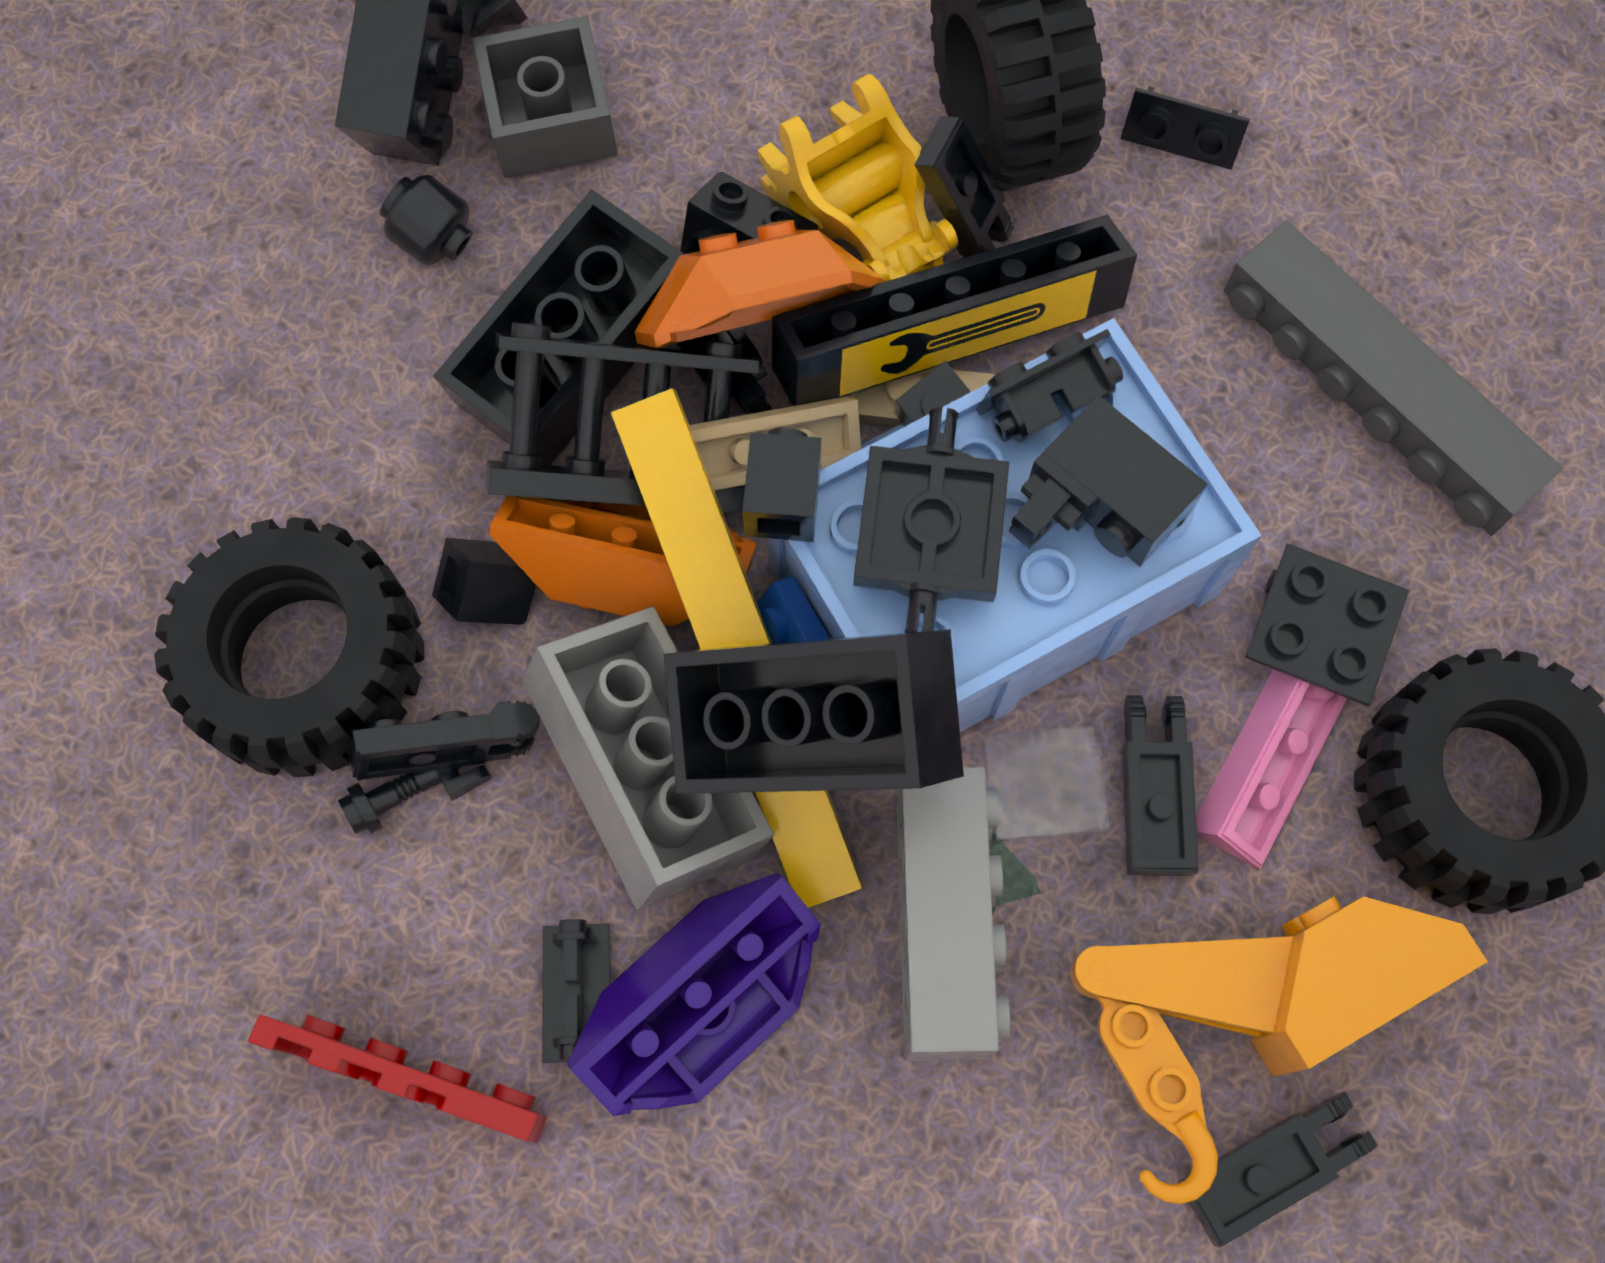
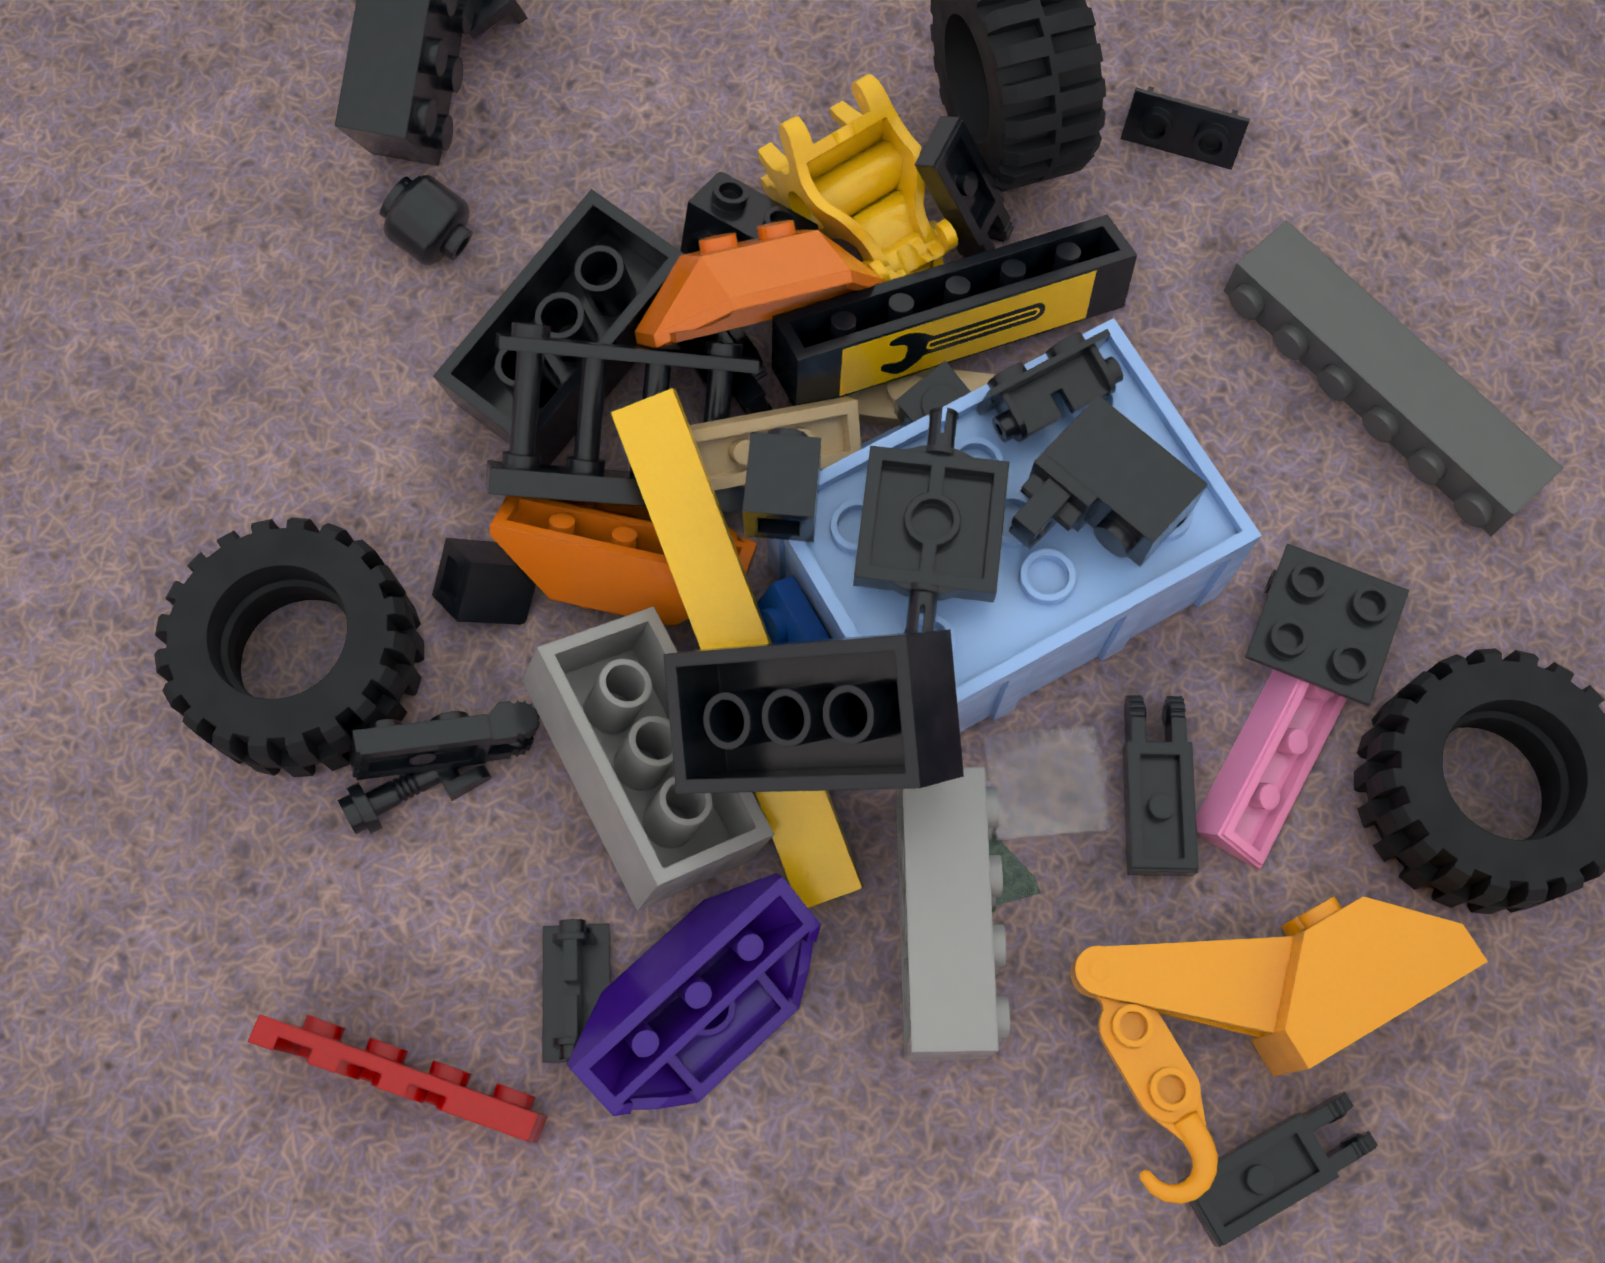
dark grey brick [472,16,618,178] -> none

